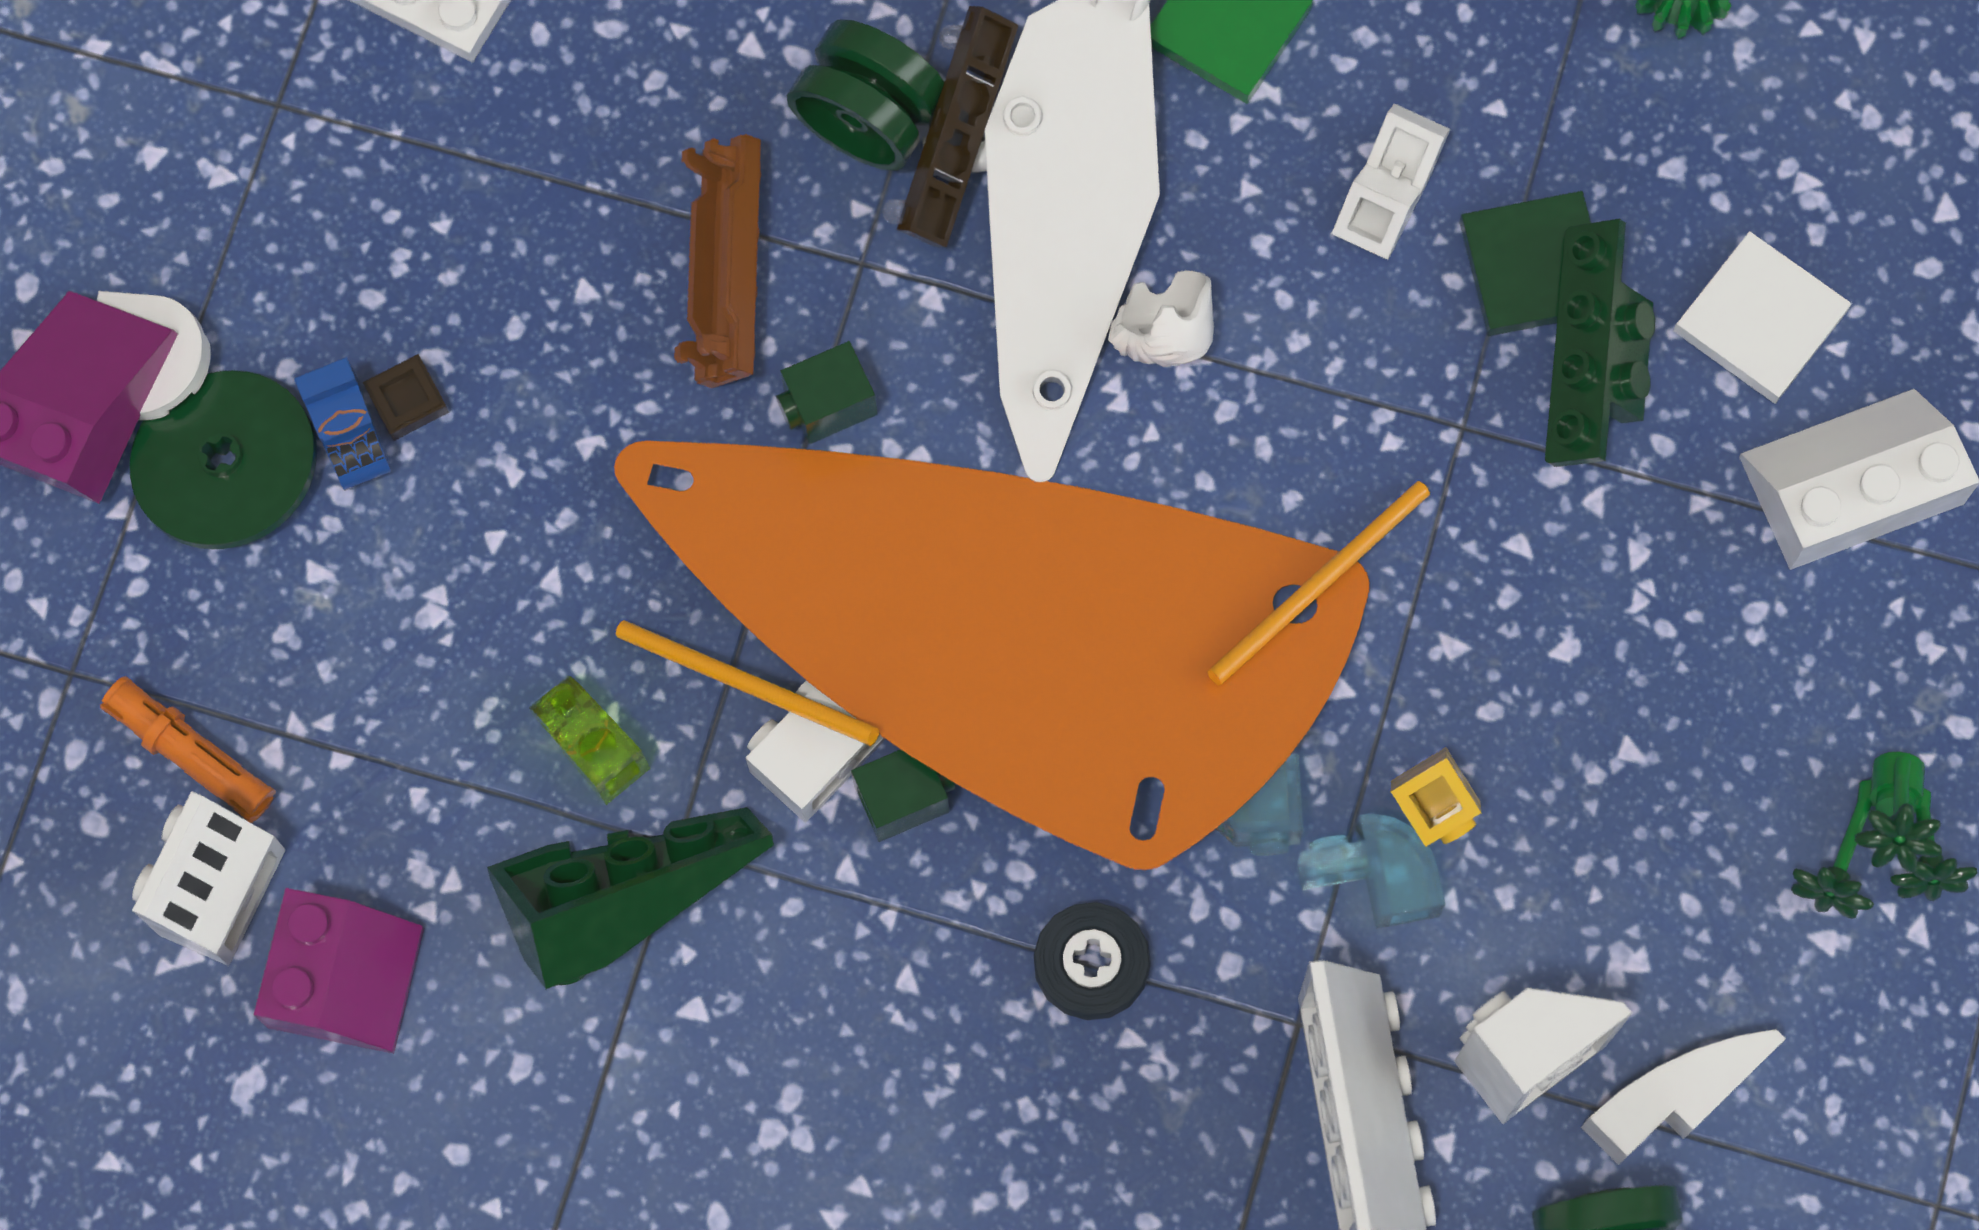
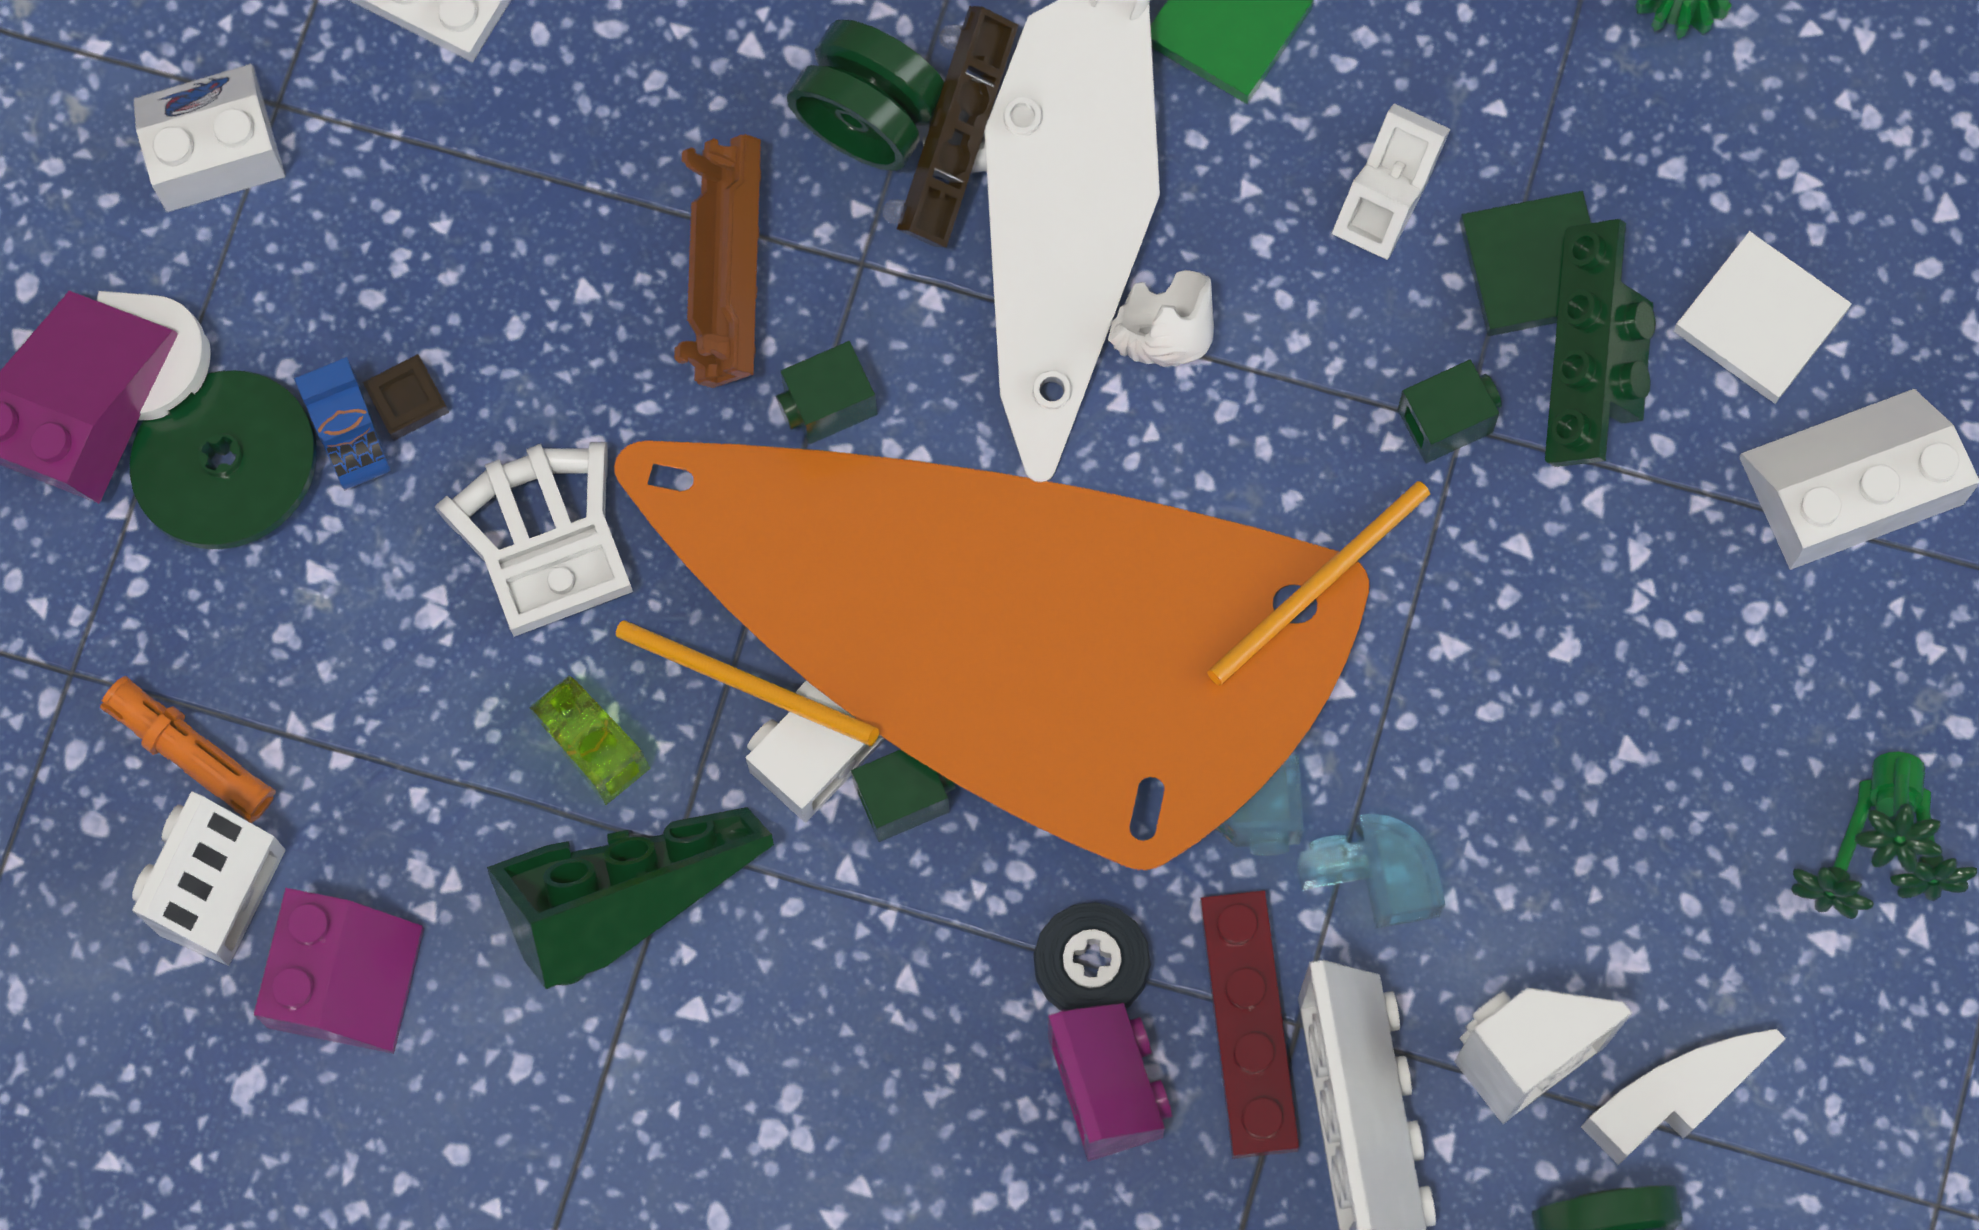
yellow brick [1391,747,1482,847] -> none
none -> white slope [134,64,285,212]
none -> white plate [435,442,633,637]
none -> magenta slope [1048,1003,1172,1162]
none -> dark red plate [1200,890,1299,1159]
none -> dark green brick [1397,359,1502,464]

